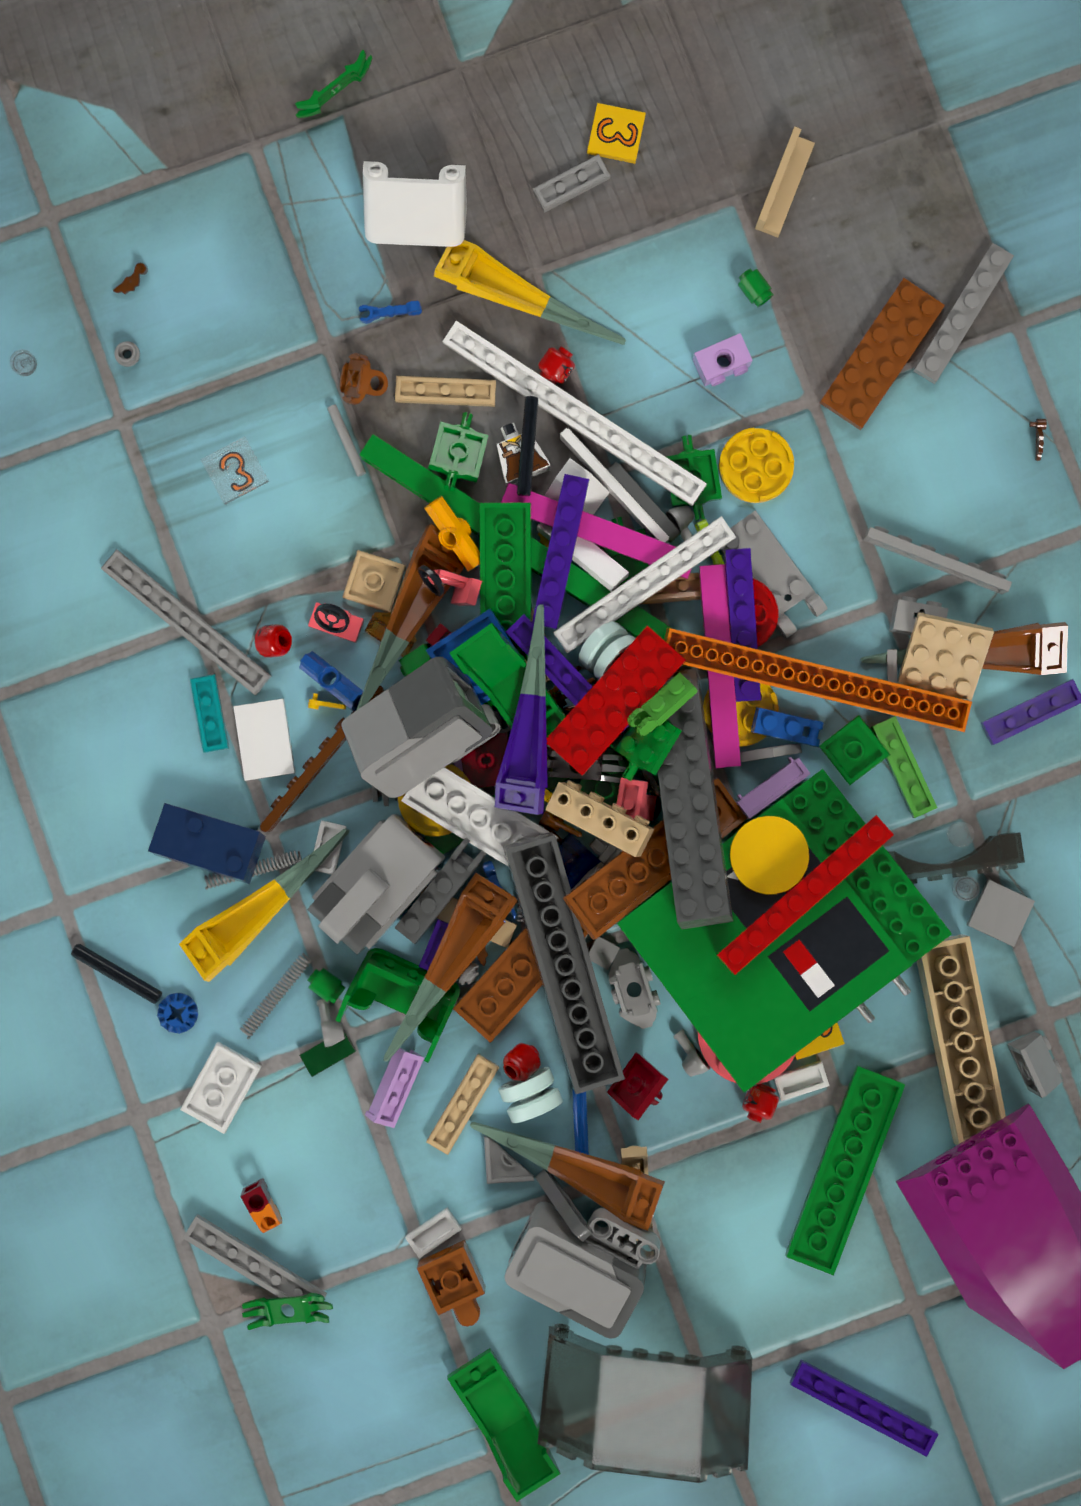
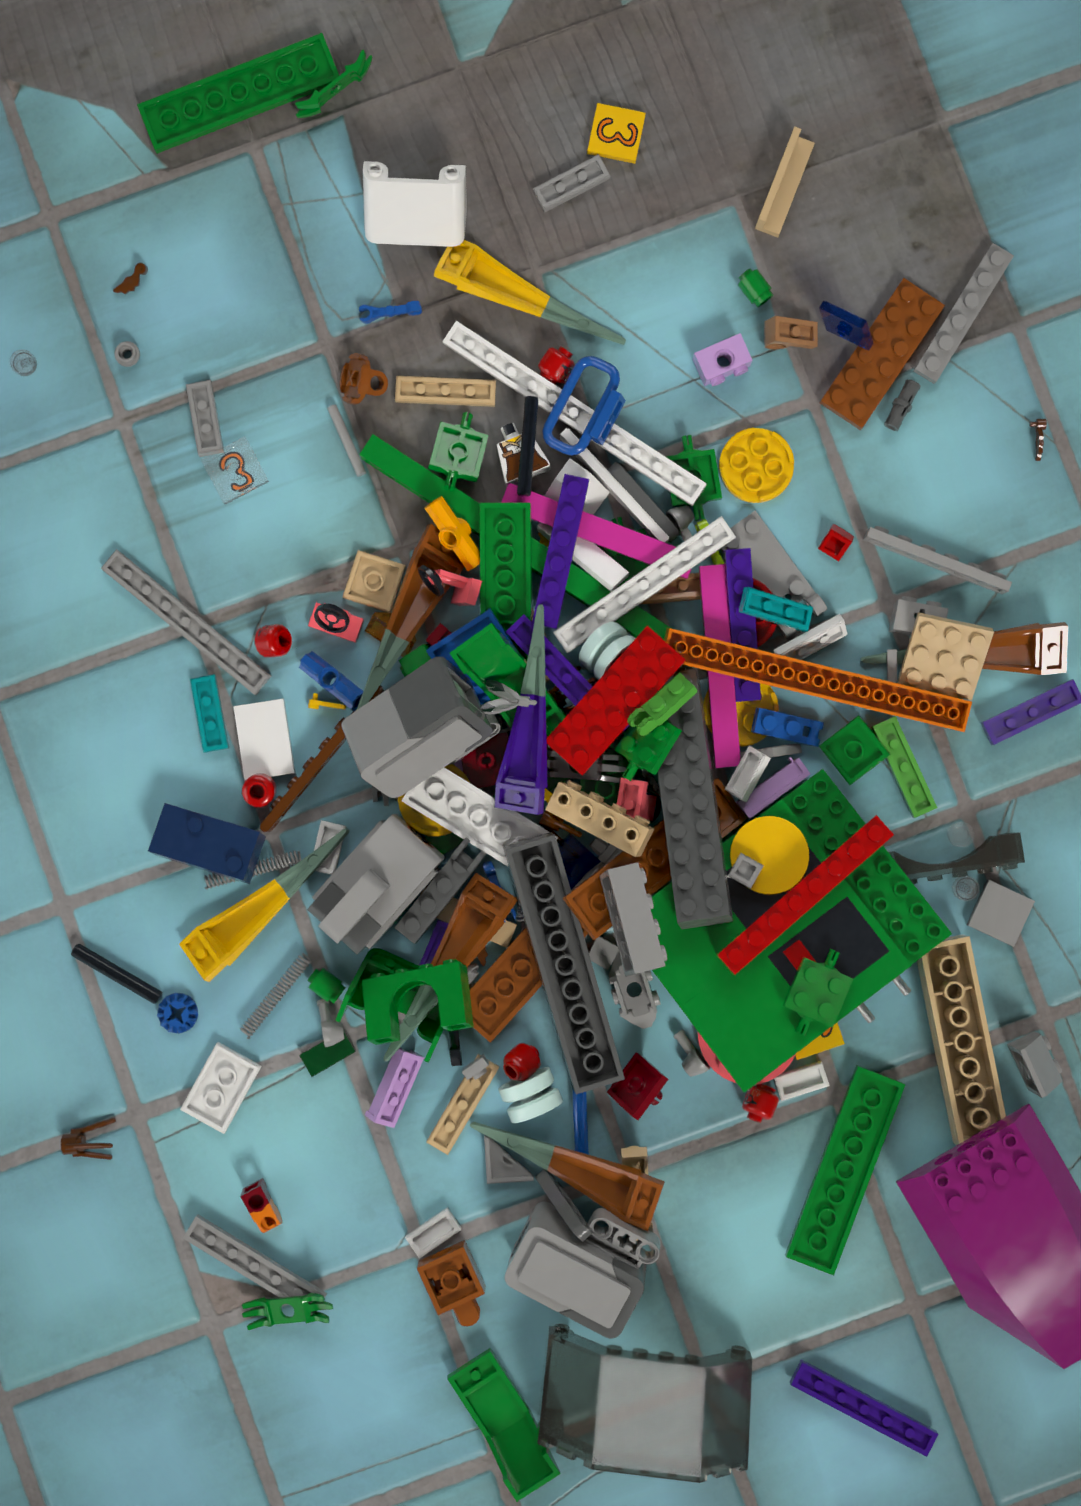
none -> reddish brown plant [61,1118,116,1160]
none -> green plate [137,33,339,154]
none -> light grey tile [186,380,224,457]
none -> red head [242,773,276,807]
none -> green arch [362,959,474,1045]
none -> black bar [449,1030,462,1067]
none -> light grey plate [462,1054,489,1080]
none -> light grey piece [481,680,537,715]
none -> blue bar [542,356,626,456]
none -> light grey brick [599,862,667,977]
none -> white tile [725,746,771,802]
none -> light grey tile [728,853,764,889]
none -> teal tile [739,587,813,632]
none -> medium nougat plate [764,316,818,349]
none -> white tile [774,614,847,660]
none -> green plate [783,949,853,1036]
none -> red slope [818,524,854,562]
none -> clear blue plate [819,301,874,351]
none -> dark grey pin [884,379,921,431]

